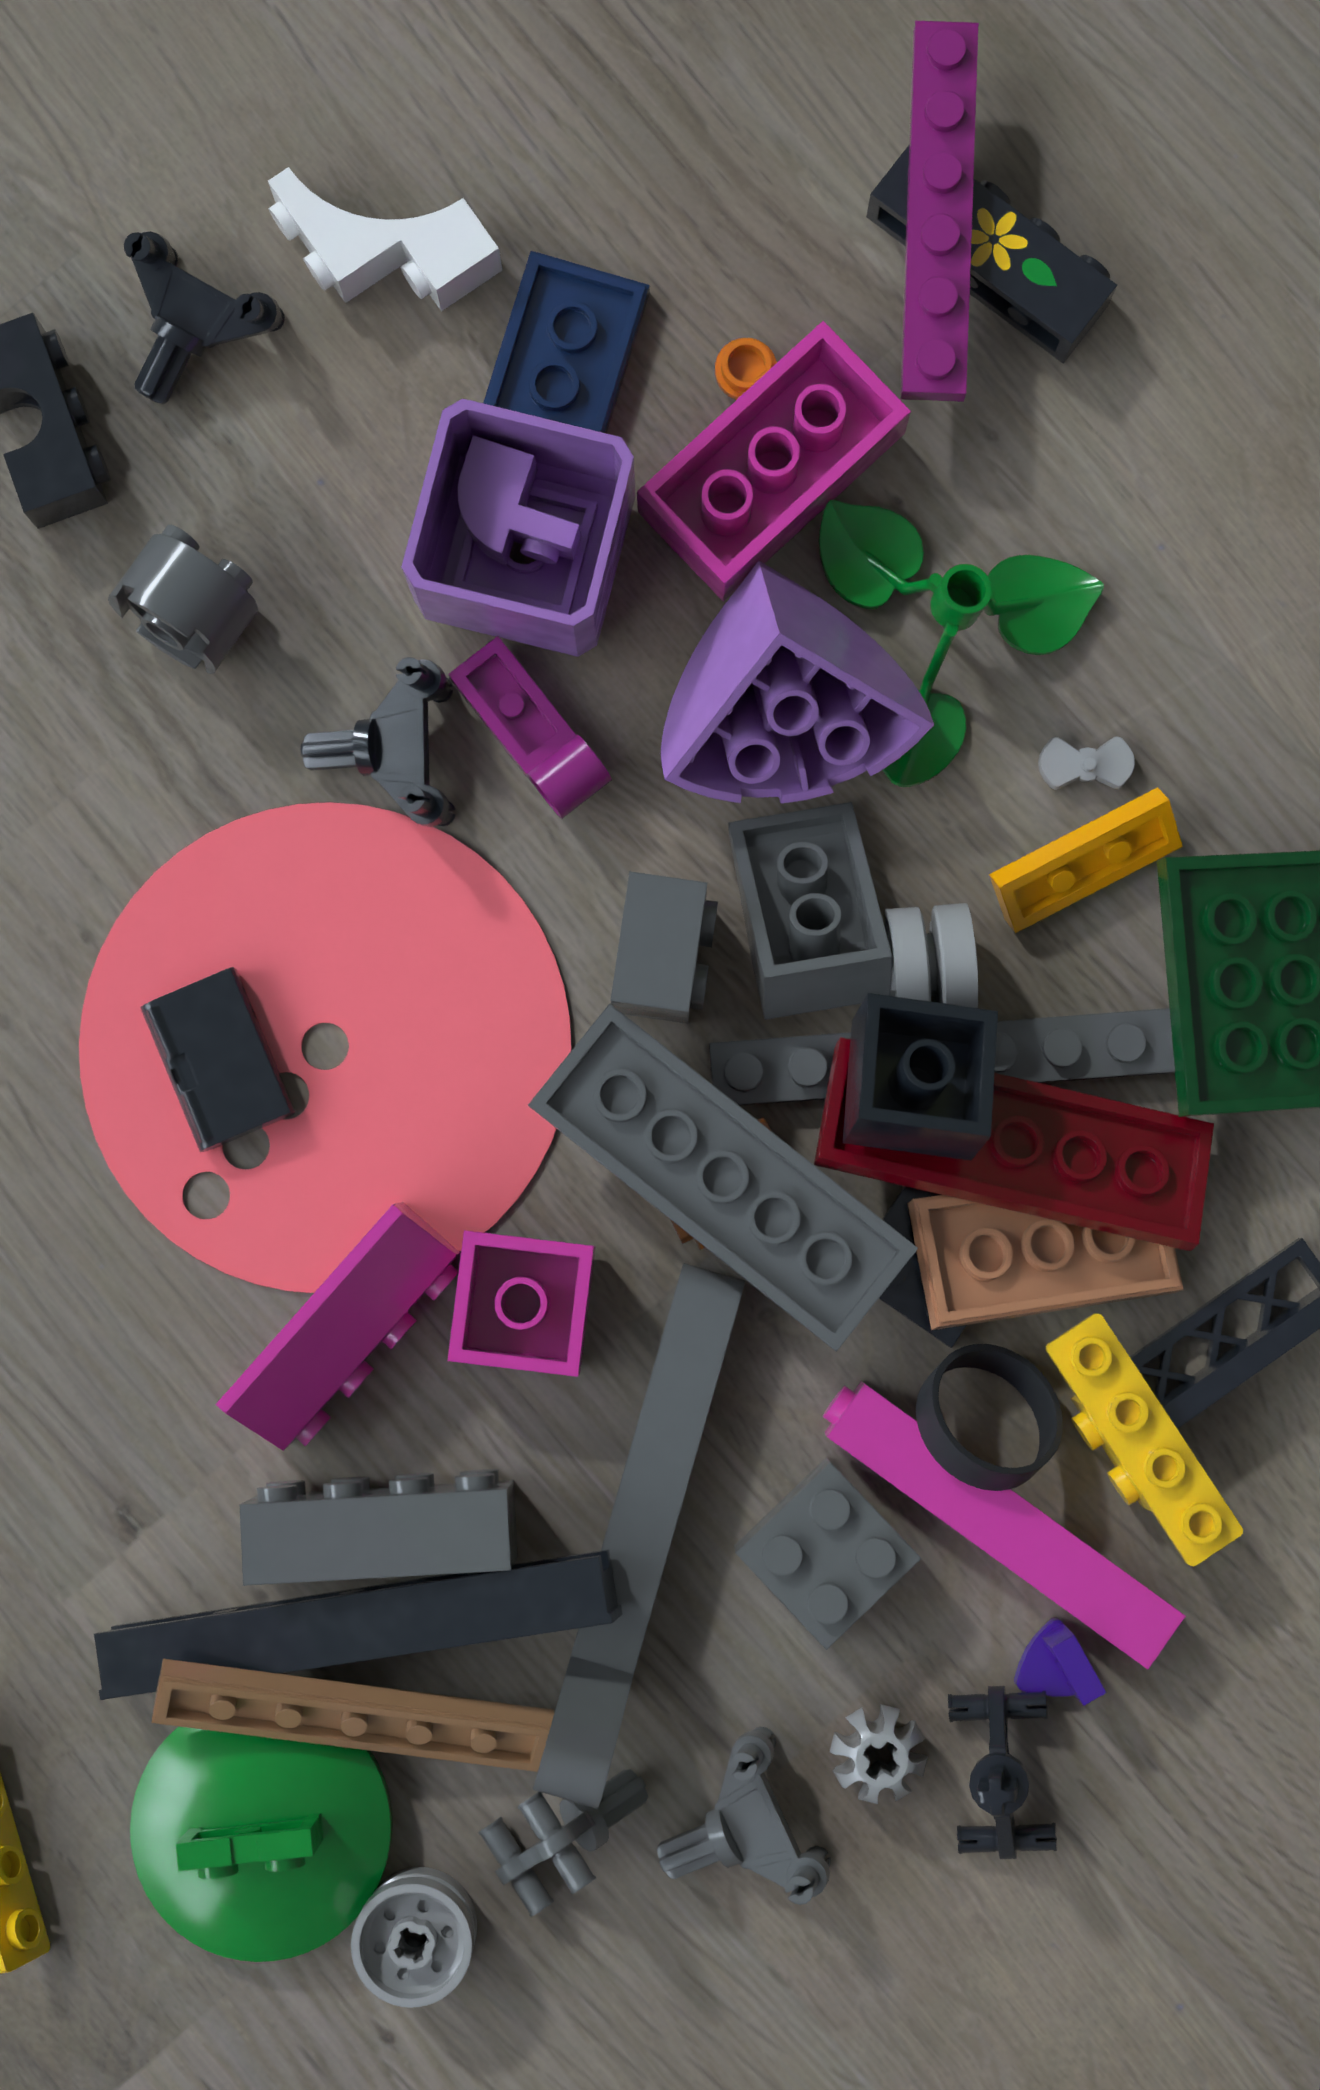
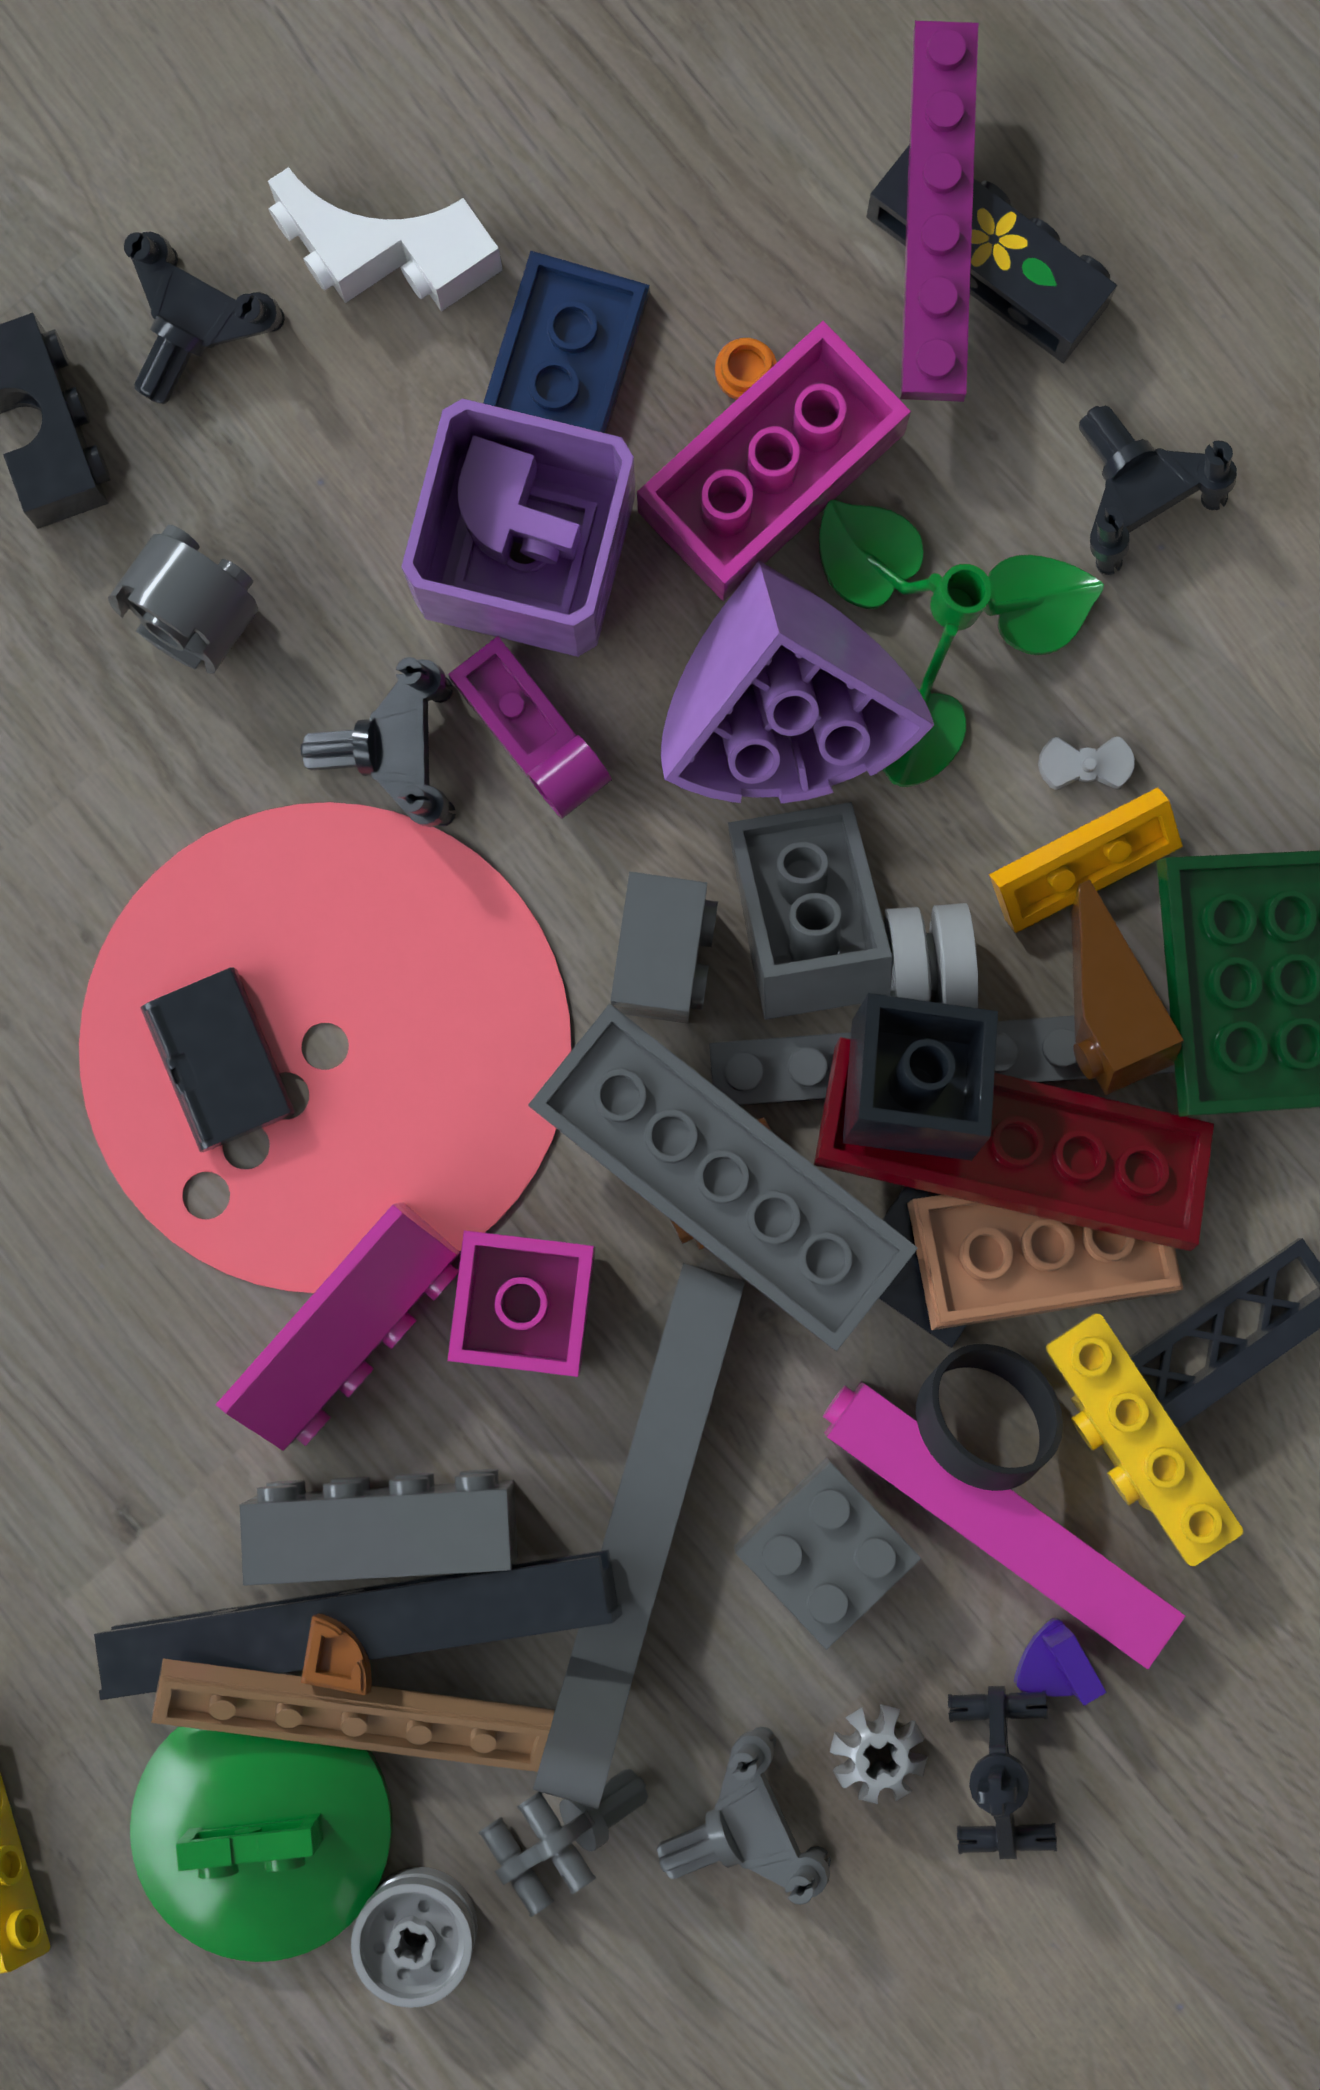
none -> dark orange tile [301,1613,372,1695]
none -> reddish brown slope [1071,879,1184,1095]
none -> black axle [1079,405,1237,575]

